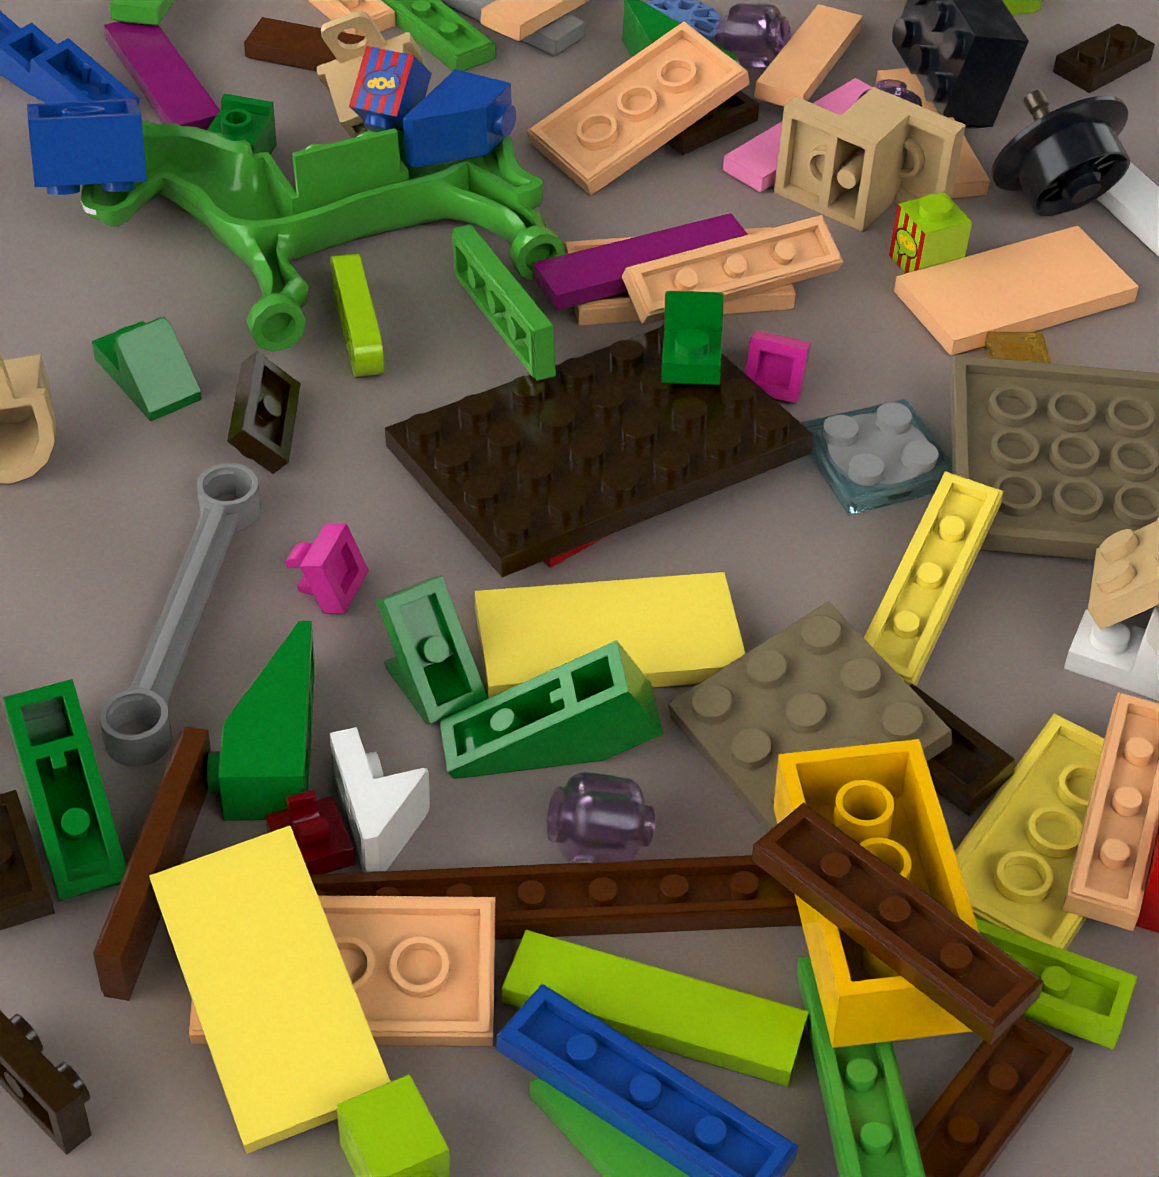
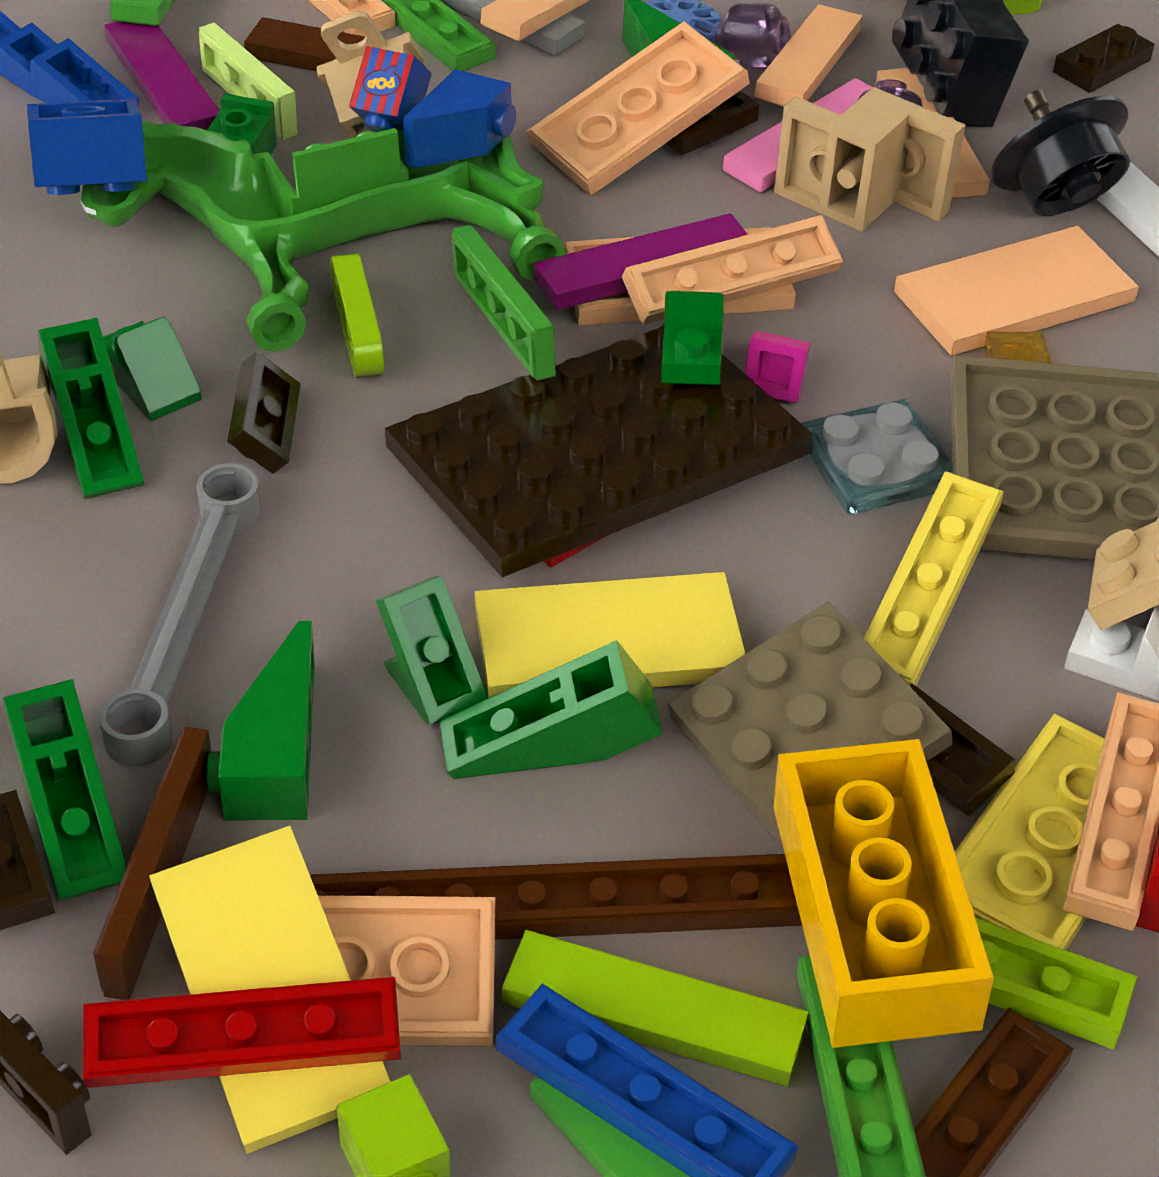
dark red tile [265,789,355,875] -> none
dark pink tile [285,523,369,613] -> none
white slope [330,727,430,872] -> none
clear purple head [547,772,655,863] -> none
reddish brown tile [752,803,1044,1045] -> none
lime brick [889,192,972,274] -> none
none -> green slope [38,317,144,499]
none -> red tile [83,977,401,1088]
none -> yellowish green tile [199,22,298,140]

